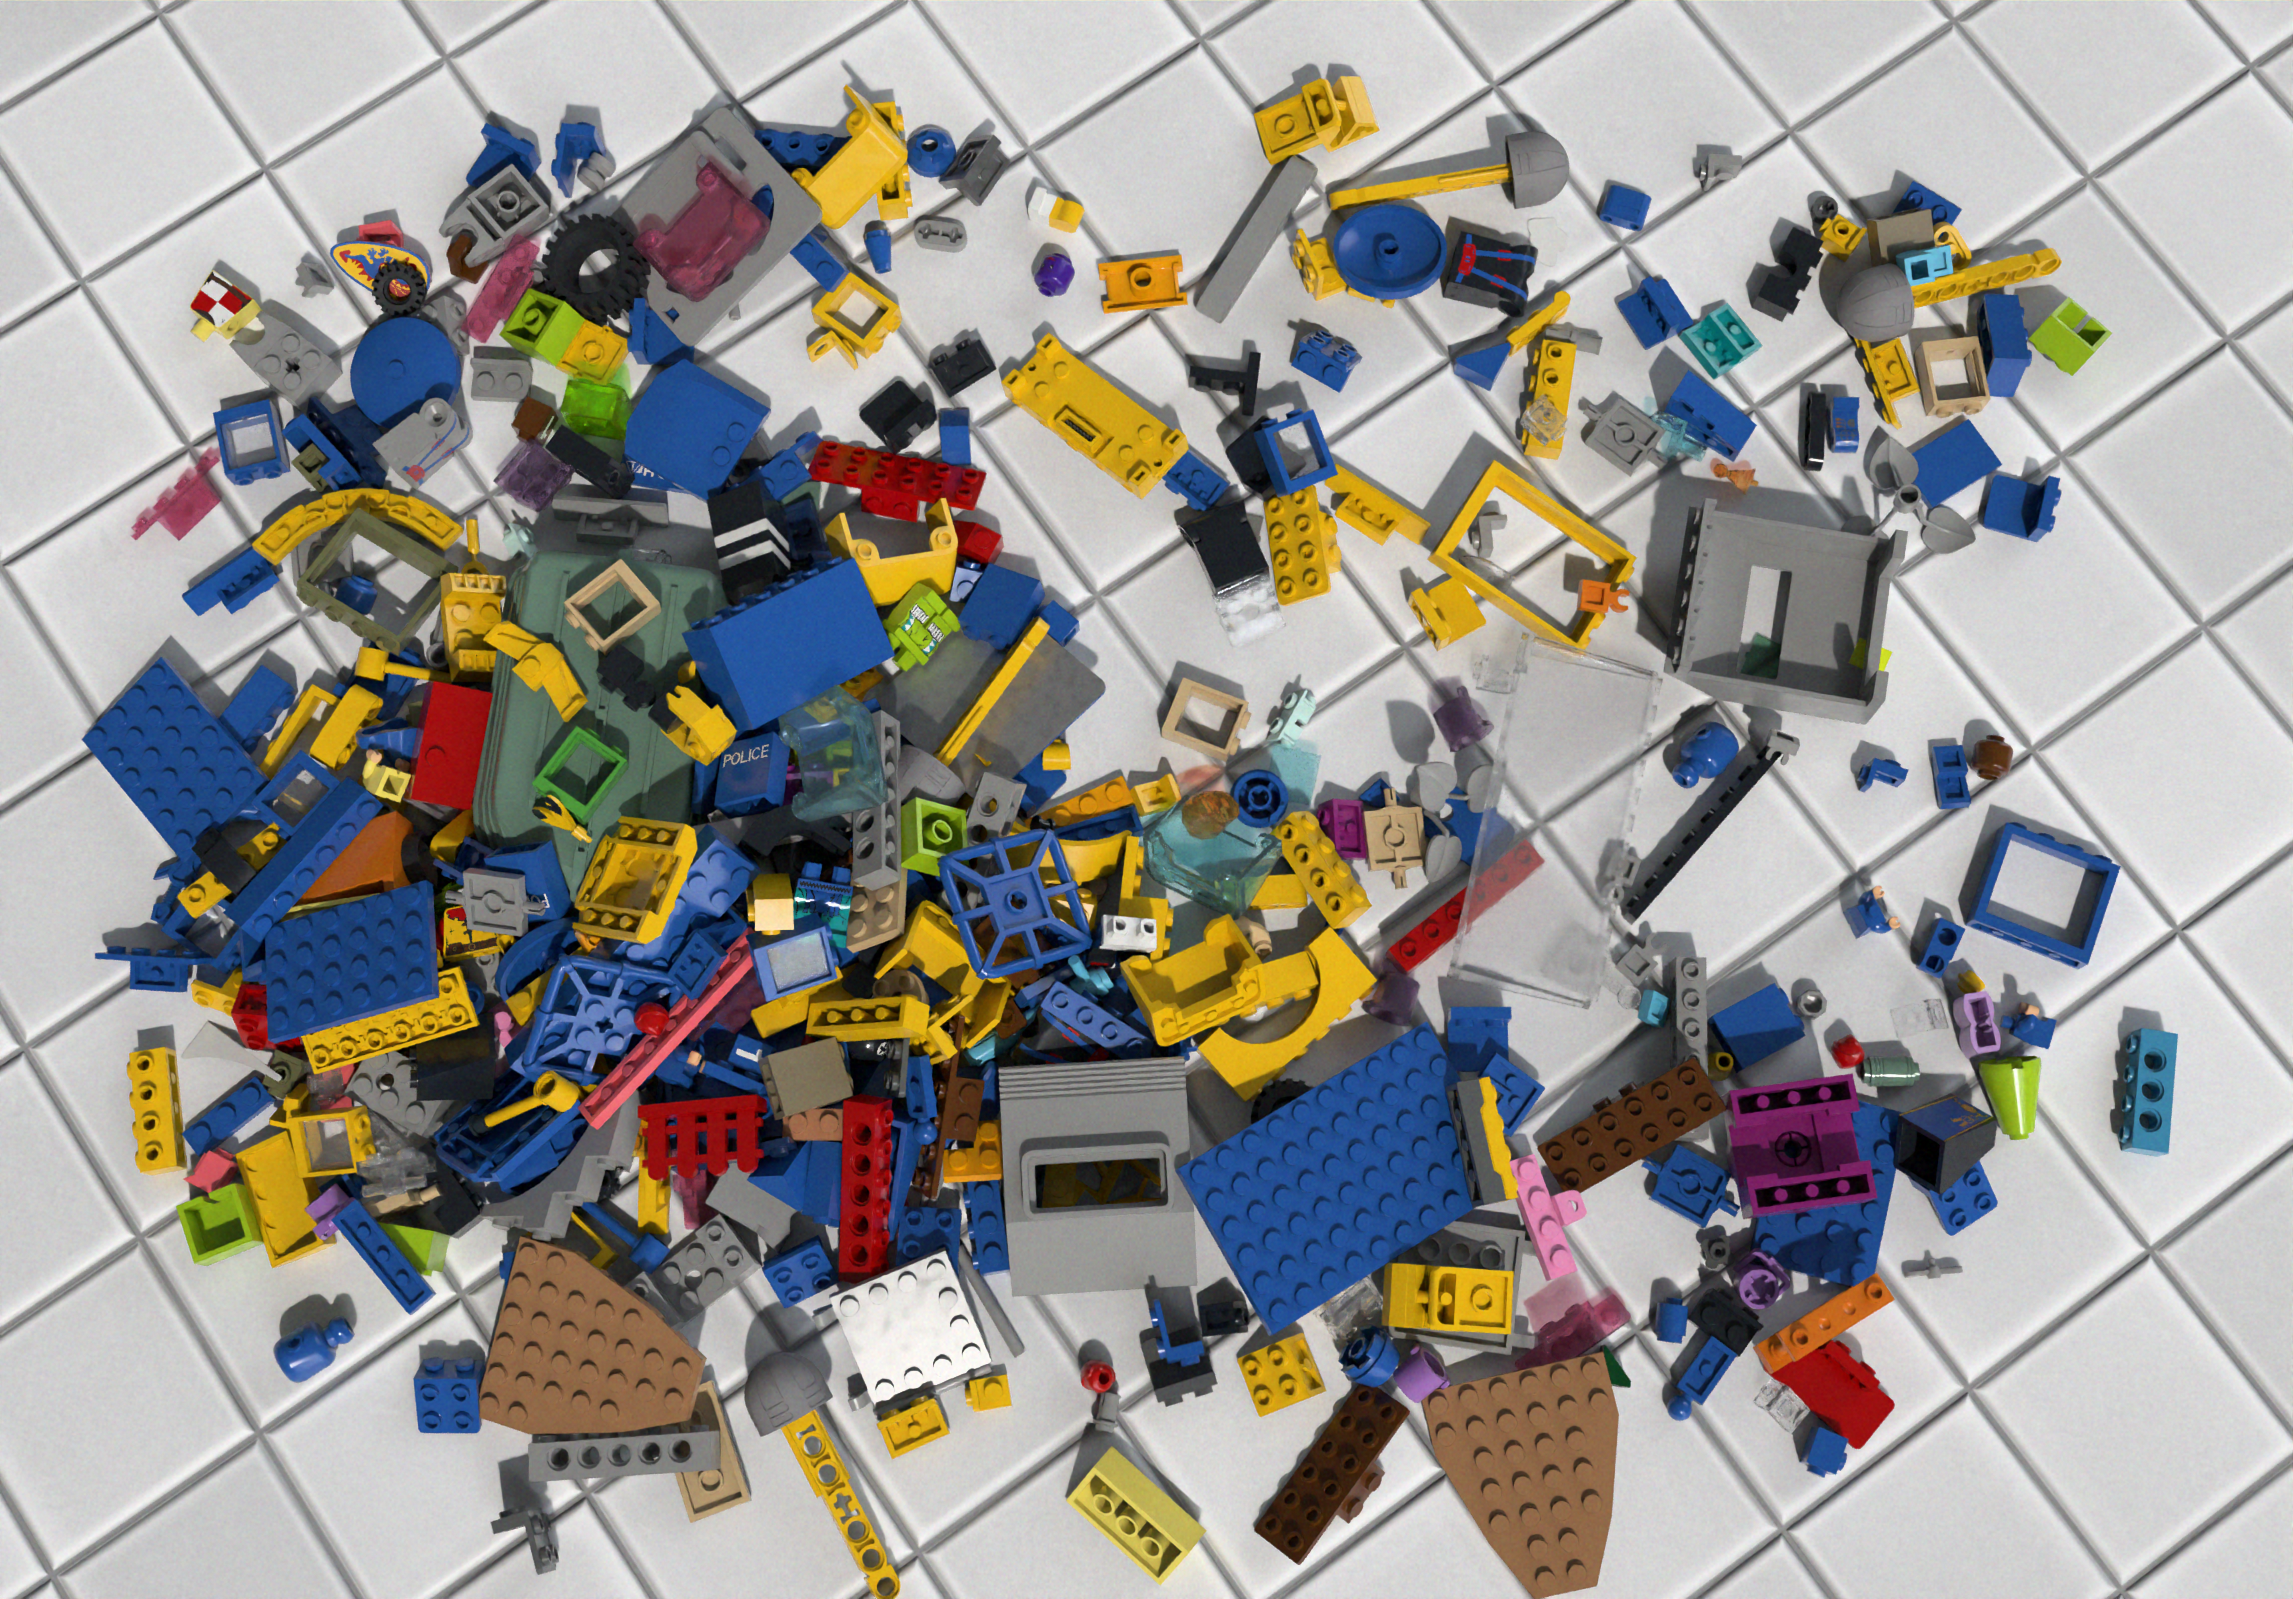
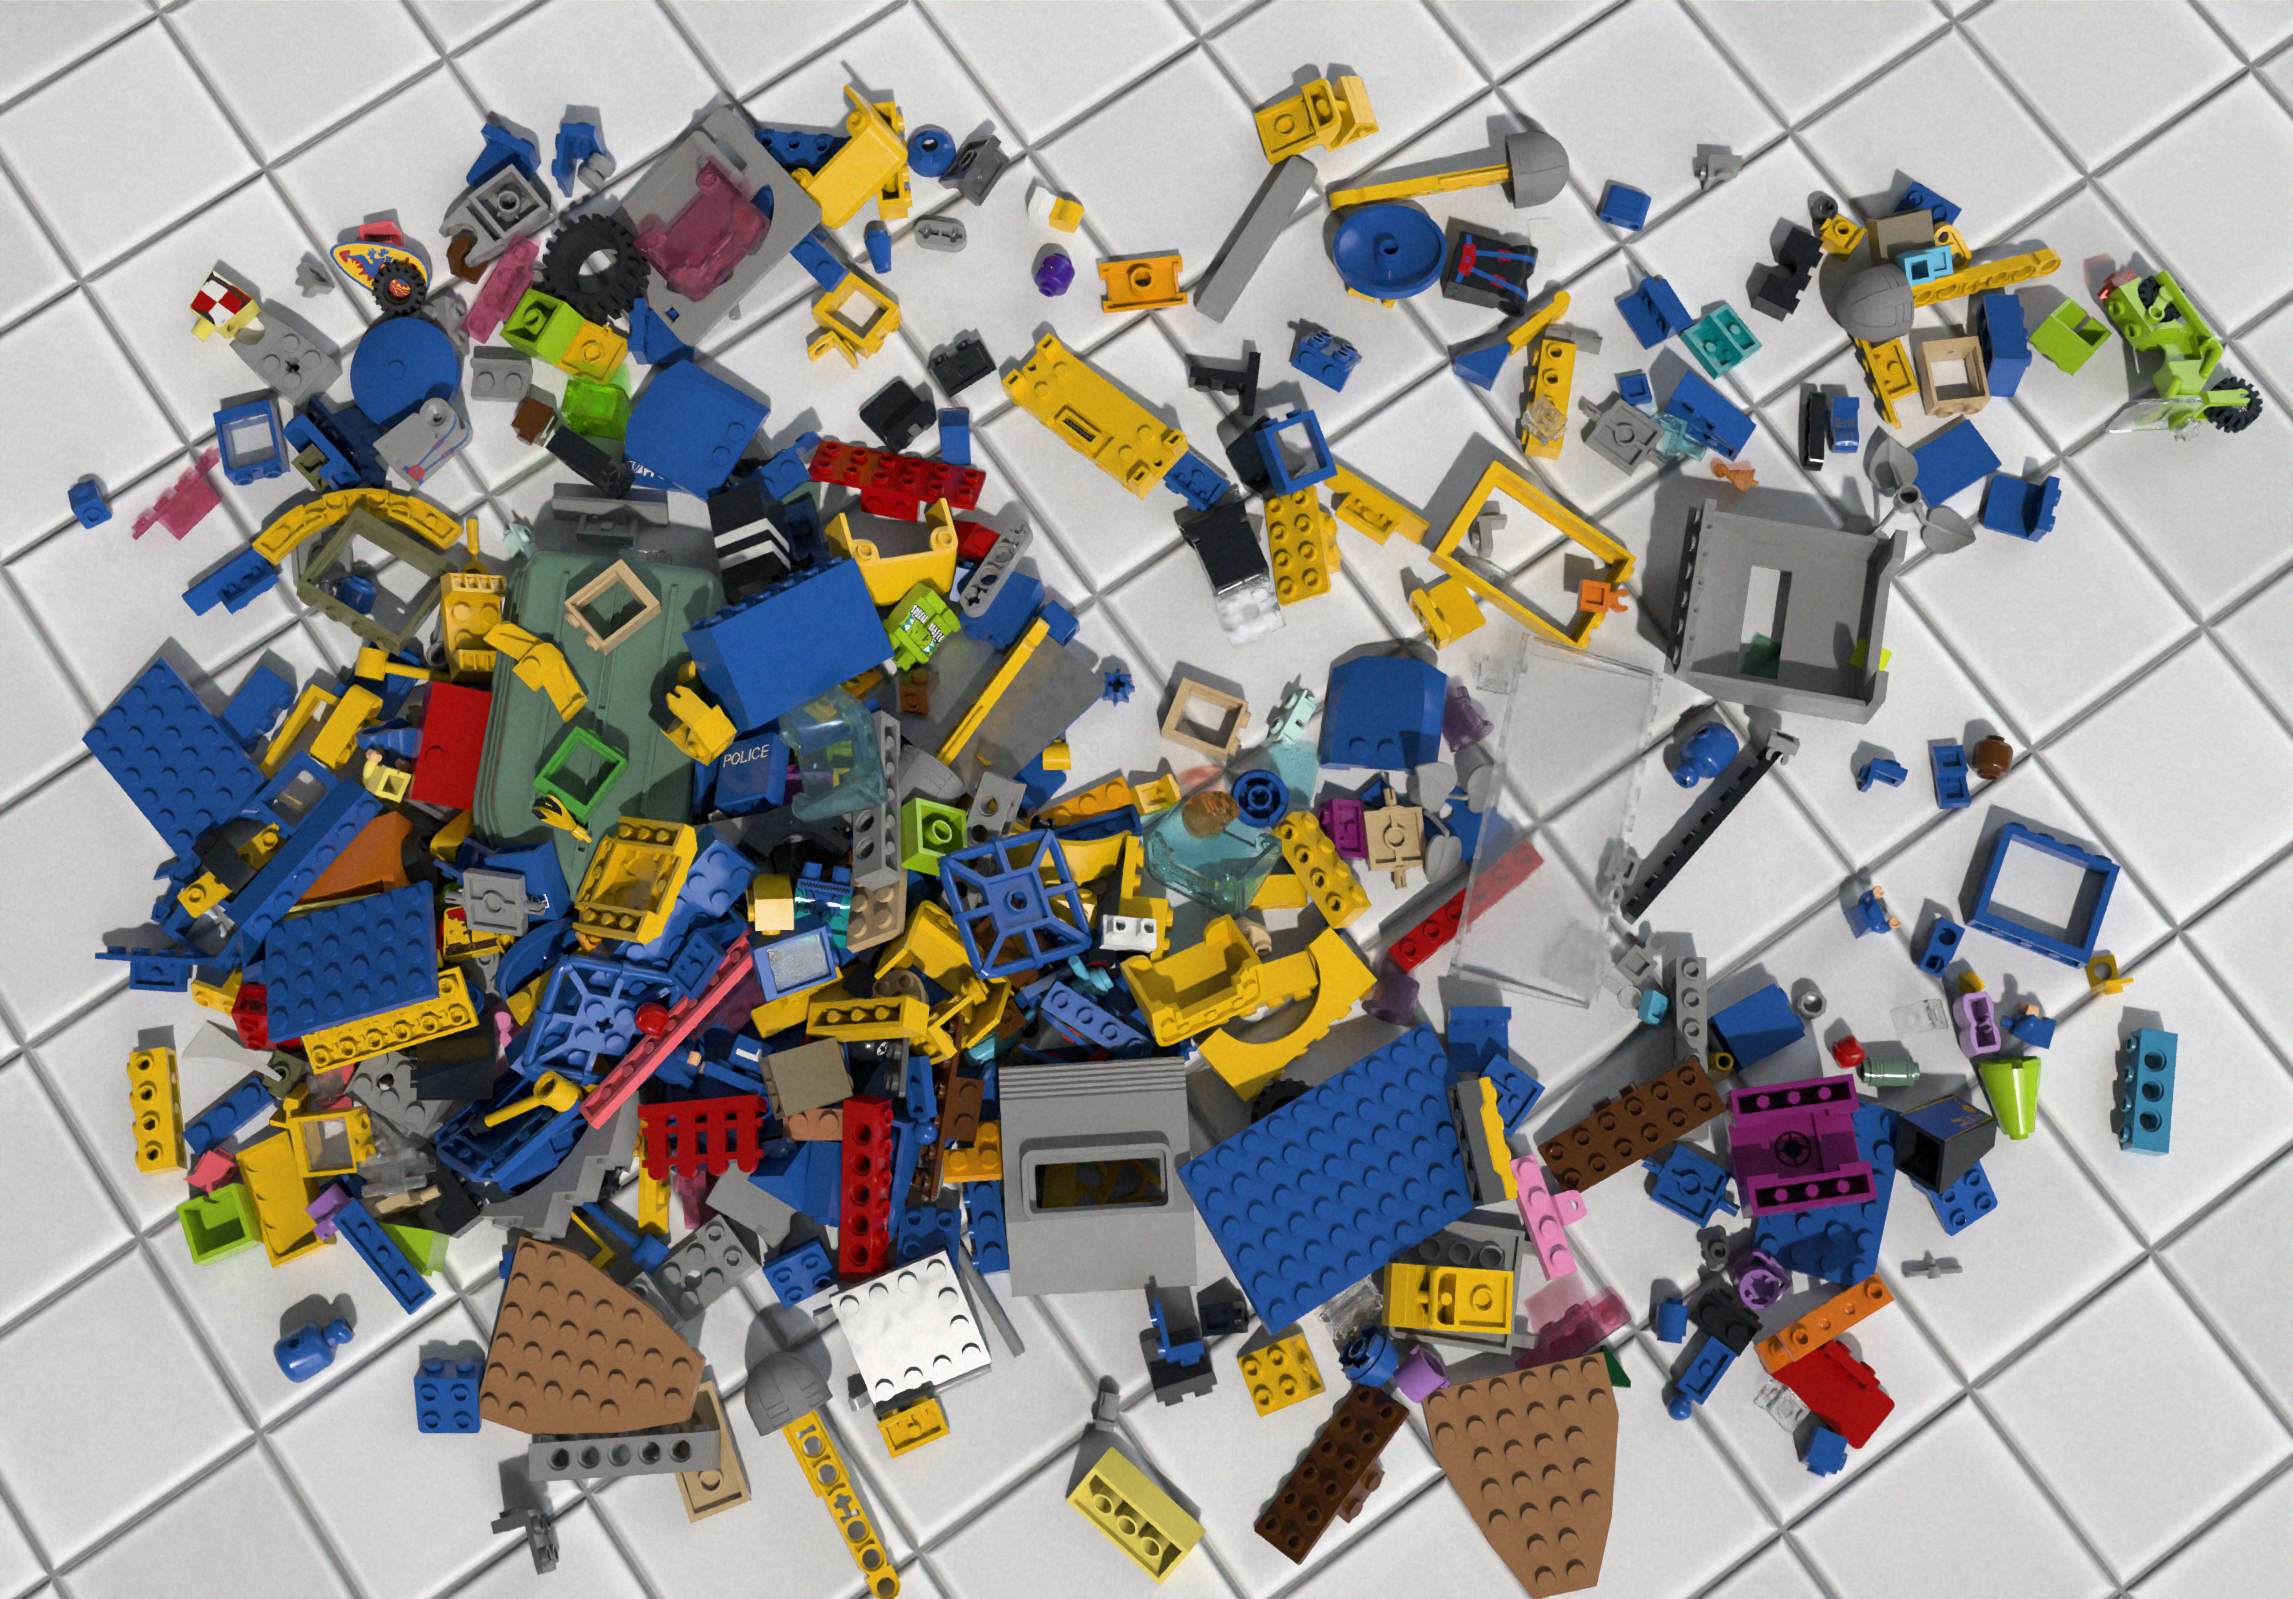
clear purple bracket [493,438,576,513] -> none
black brick [596,643,656,712] -> none
yellow bracket [965,1374,1012,1412] -> none
red piece [1080,1359,1116,1393] -> none
yellow bracket [1292,228,1347,301] -> none
none -> blue bracket [67,479,112,529]
none -> reddish brown bracket [899,669,940,715]
none -> light grey beam [960,520,1033,618]
none -> yellow plate [963,976,990,1005]
none -> blue gear [1102,668,1135,707]
none -> blue wedge [1319,656,1449,775]
none -> blue tile [1617,373,1653,406]
none -> yellow bracket [2085,955,2134,995]
none -> lime piece [2097,269,2263,442]

